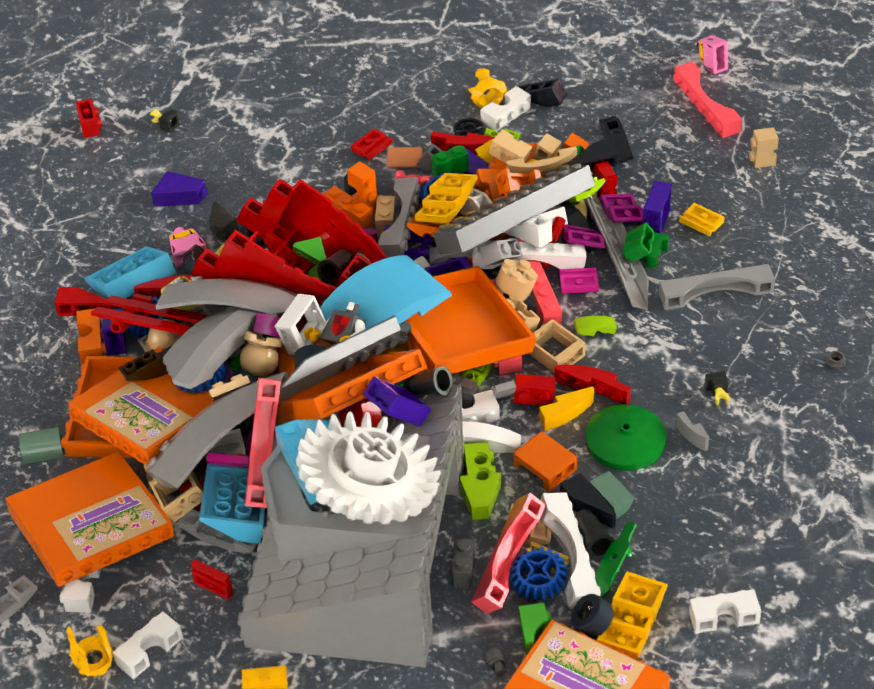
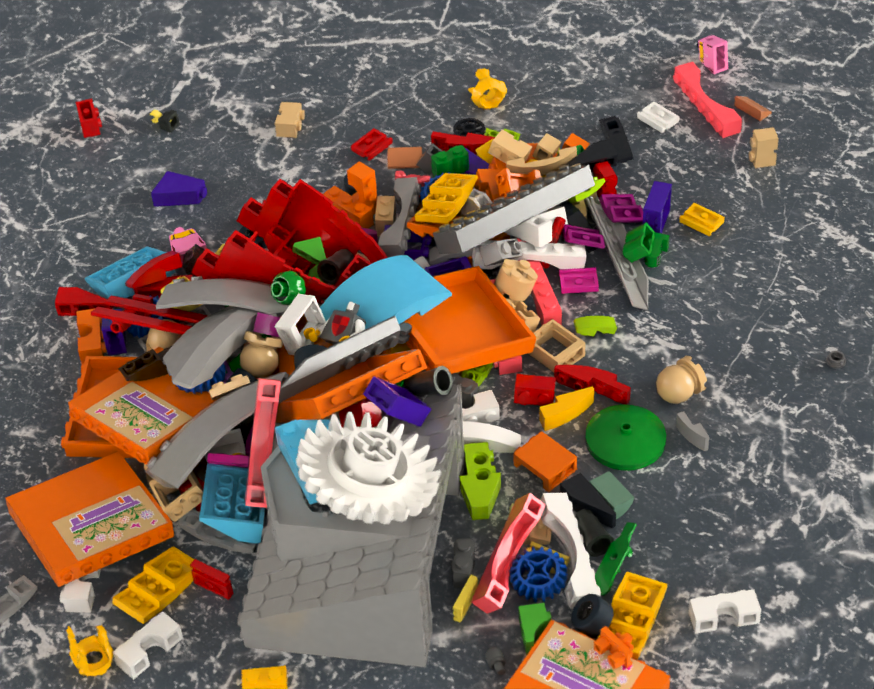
sand green brick [19,427,64,464] -> none
clear smoke slope [209,202,239,242] -> none
white arch [480,86,531,131] -> none
light grey slope [491,380,516,399] -> none
black slope [518,78,567,107] -> none
light grey arch [659,264,775,310] -> none
pearl dark grey piece [704,371,729,406] -> none
none -> yellow slope [112,546,194,624]
none -> red slope [125,251,182,289]
none -> green plant [271,271,306,305]
none -> tan brick [275,102,305,138]
none -> light yellow tile [453,575,478,622]
none -> orange hips [594,626,634,669]
none -> white plate [637,102,679,133]
none -> tan tile [656,356,707,404]
none -> nougat slope [734,96,772,121]

